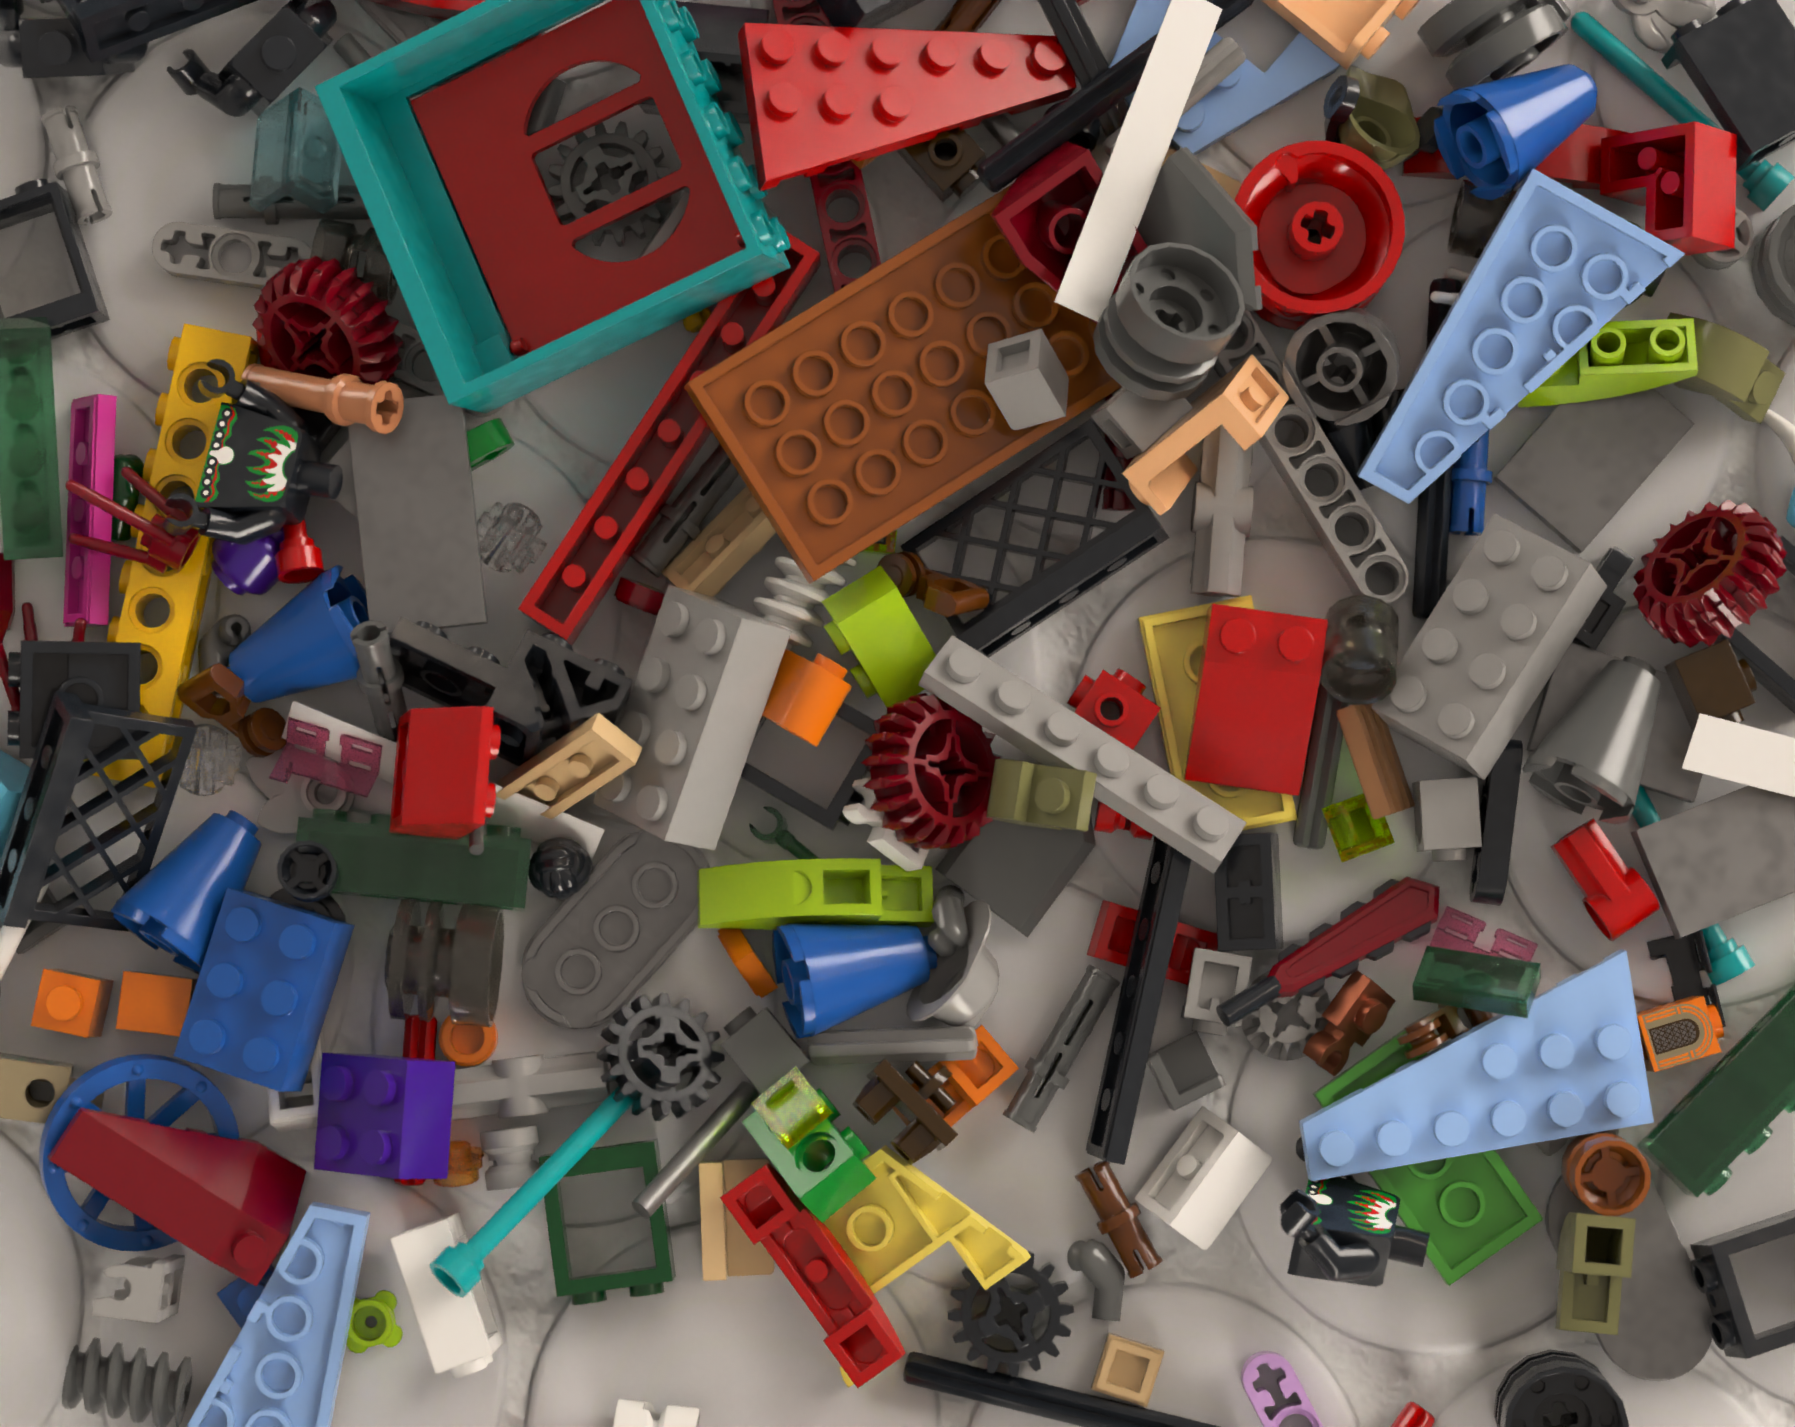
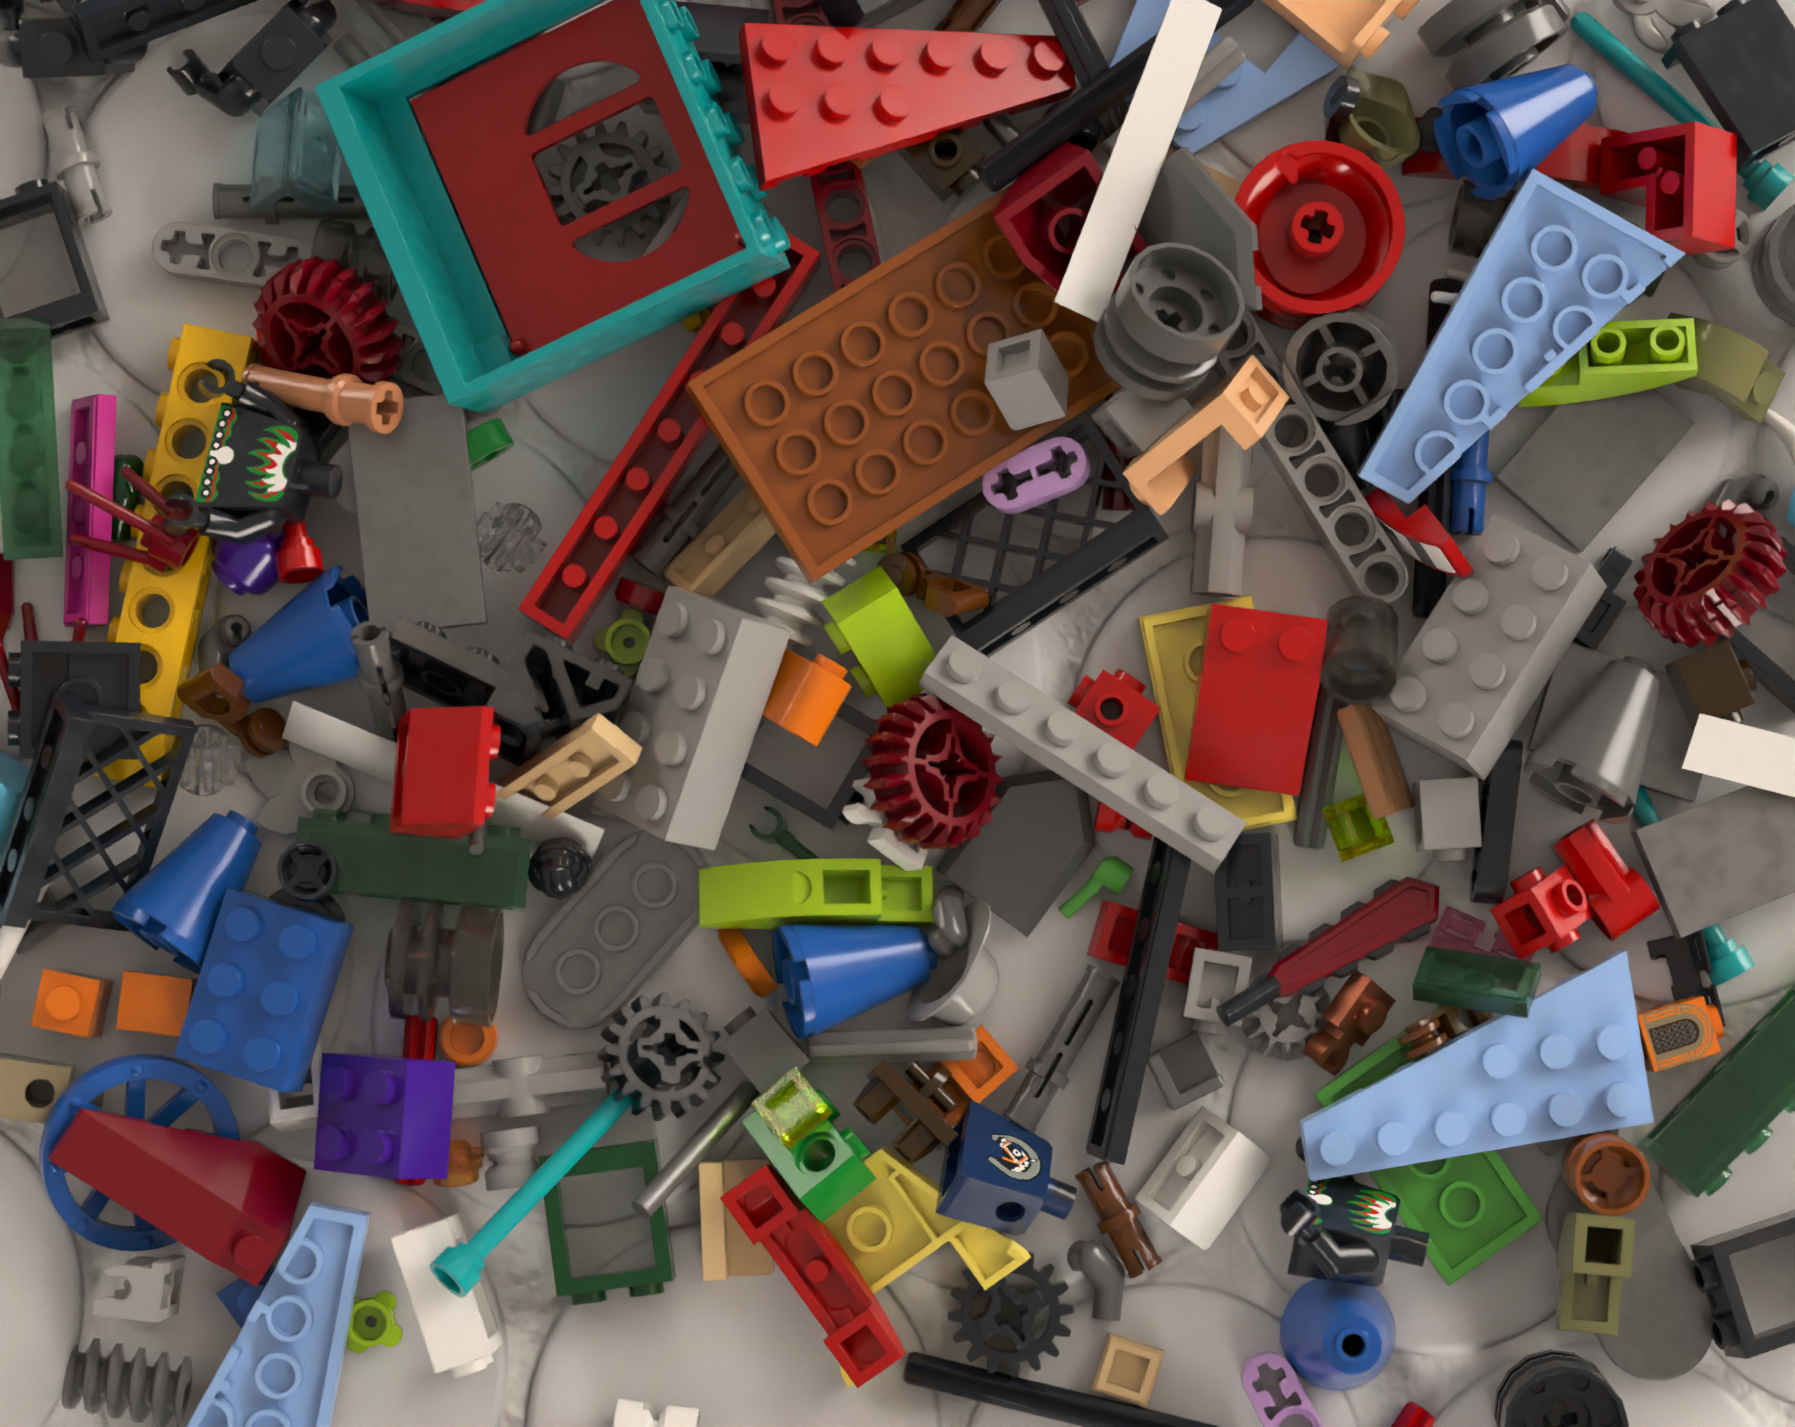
clear pink piece [269,717,382,798] -> none
olive brick [986,759,1097,832] -> none
none -> lime plate [595,609,652,677]
none -> dark blue torso [935,1100,1077,1236]
none -> lavender beam [982,436,1091,514]
none -> bright green hand [1059,856,1133,919]
none -> blue cone [1280,1279,1396,1391]
none -> red slope [1364,487,1474,577]
none -> red brick [1490,865,1595,960]
none -> dark grey arm [1709,474,1780,510]

